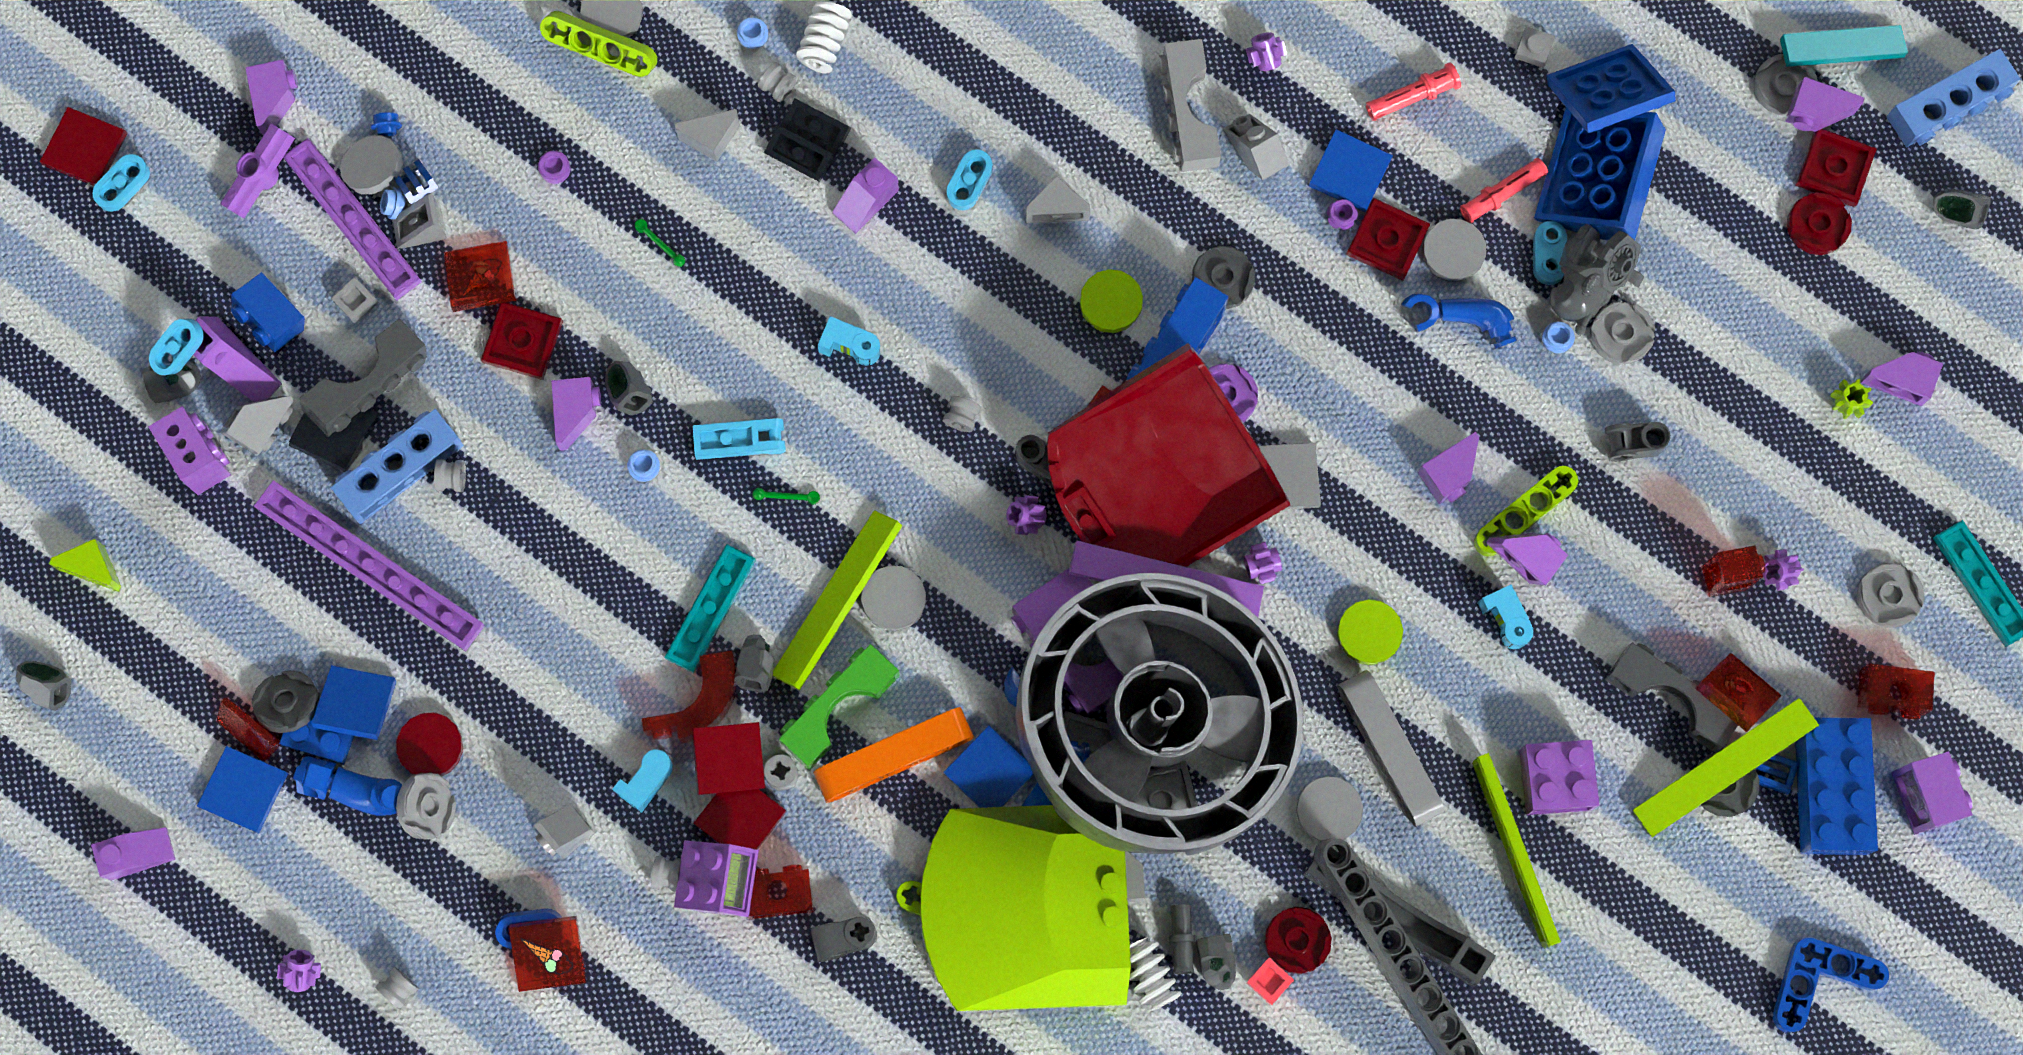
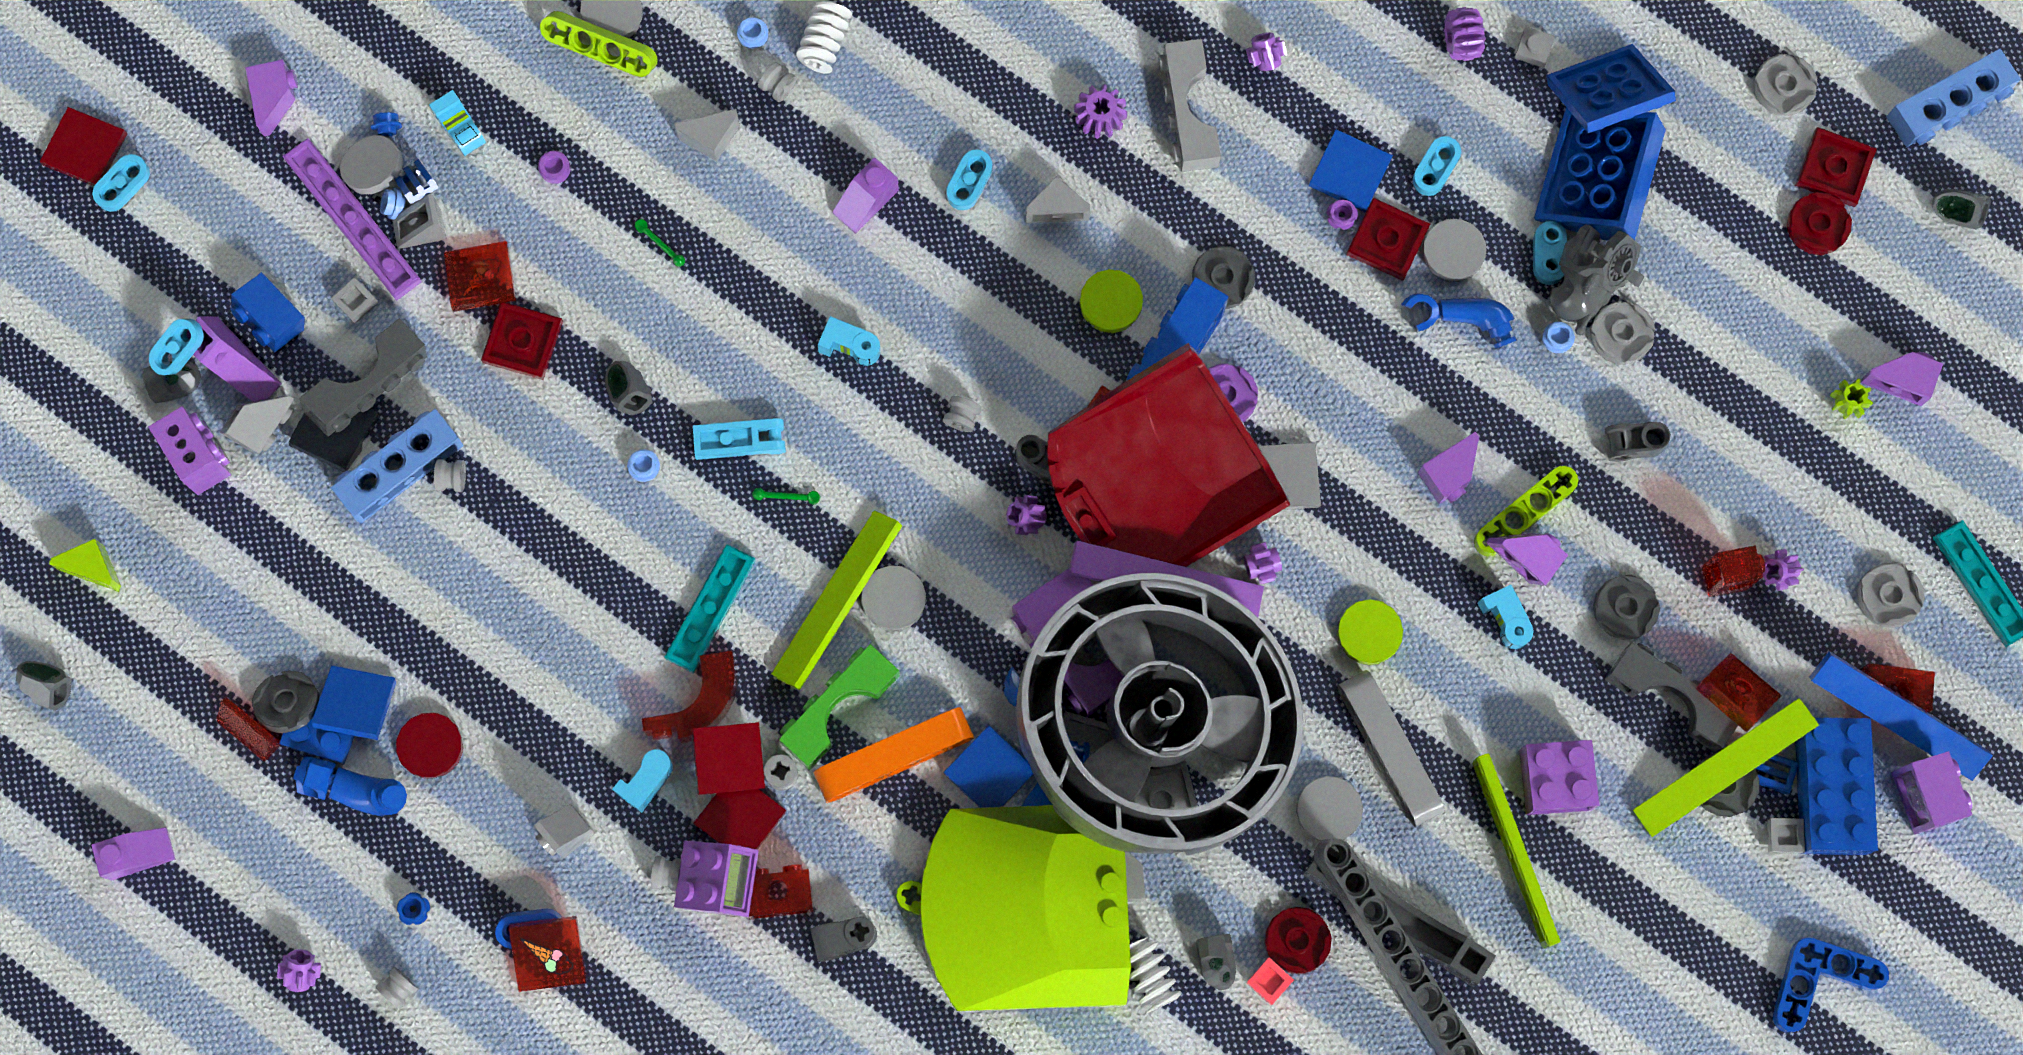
blue tile [197,746,288,834] -> none
medium lavender piece [220,124,295,218] -> none
medium lavender plate [254,480,485,652] -> none
light grey tile [396,773,456,840] -> none
medium lavender slope [551,377,601,451] -> none
dark grey rock [735,634,774,693] -> none
black slope [764,98,851,182] -> none
dark grey pin [1169,904,1196,974] -> none
light grey slope [1223,114,1289,180] -> none
coral pin [1366,62,1461,121] -> none
coral pin [1460,157,1548,223] -> none
tile [1780,25,1908,67] -> none
medium lavender slope [1785,77,1865,132] -> none
none -> blue plate [397,892,430,925]
none -> medium azure leg [429,90,486,156]
none -> medium lavender gear [1074,84,1128,139]
none -> medium azure plate [1413,136,1461,196]
none -> medium lavender gear [1443,7,1486,61]
none -> dark grey tile [1593,575,1660,640]
none -> light grey plate [1767,818,1805,853]
none -> blue tile [1809,651,1993,781]

